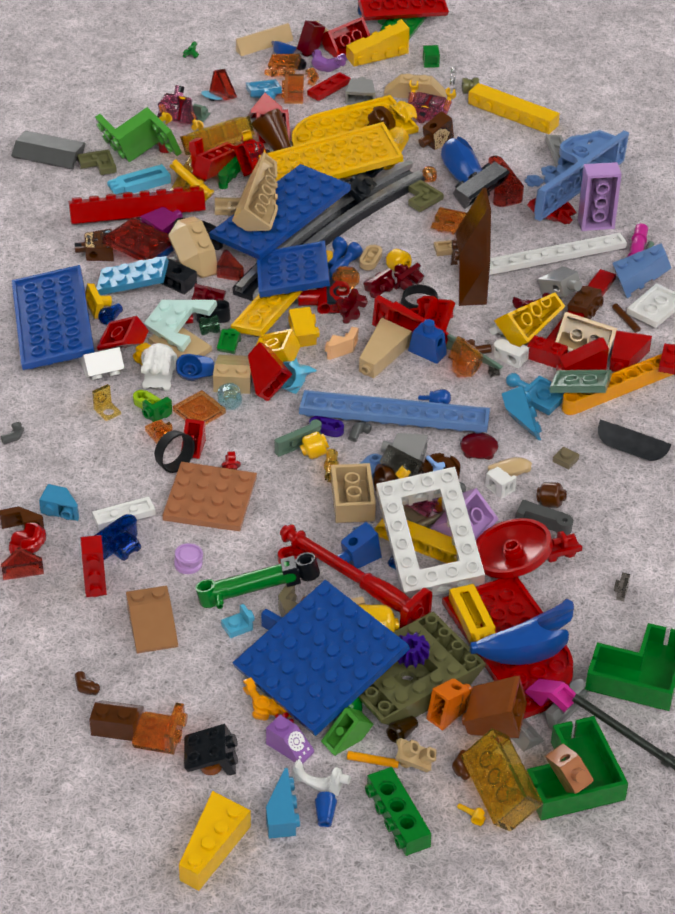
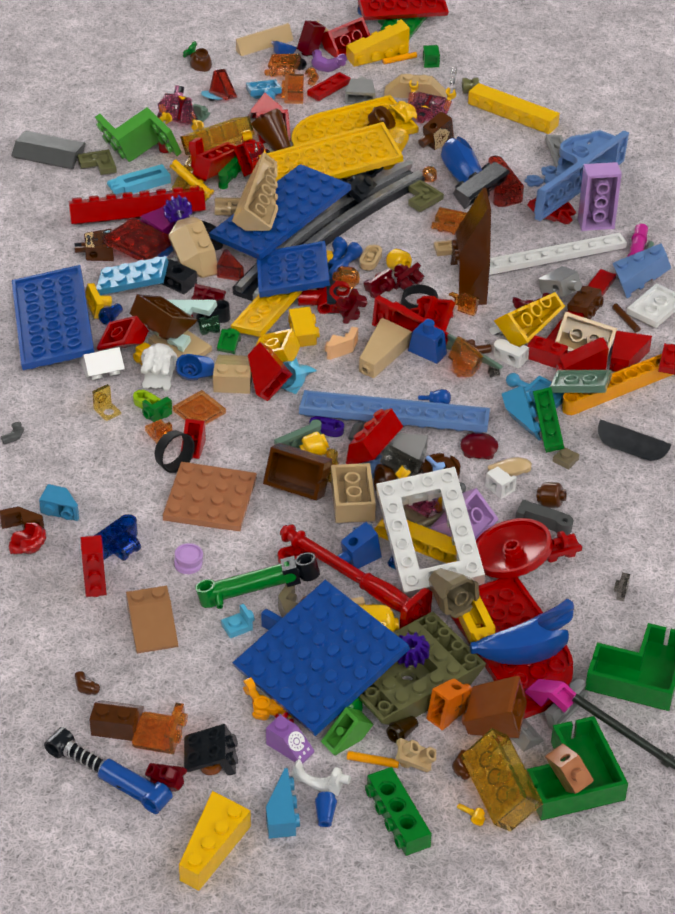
clear red slope [1,547,44,580] -> none
white plate [92,497,156,530] -> none
clear light blue head [217,383,242,410] -> none
red plate [221,451,241,470] -> none
none -> blue piece [44,727,173,814]
none -> reddish brown slope [129,294,197,340]
none -> dark red hips [145,763,187,792]
none -> dark purple gear [163,195,193,224]
none -> reddish brown piece [190,48,212,72]
none -> reddish brown piece [263,443,333,501]
none -> red slope [346,408,403,464]
none -> light orange piece [382,52,417,64]
none -> dark tan cone [429,568,479,618]
none -> clear orange plate [449,292,480,316]
none -> green plate [533,387,565,453]

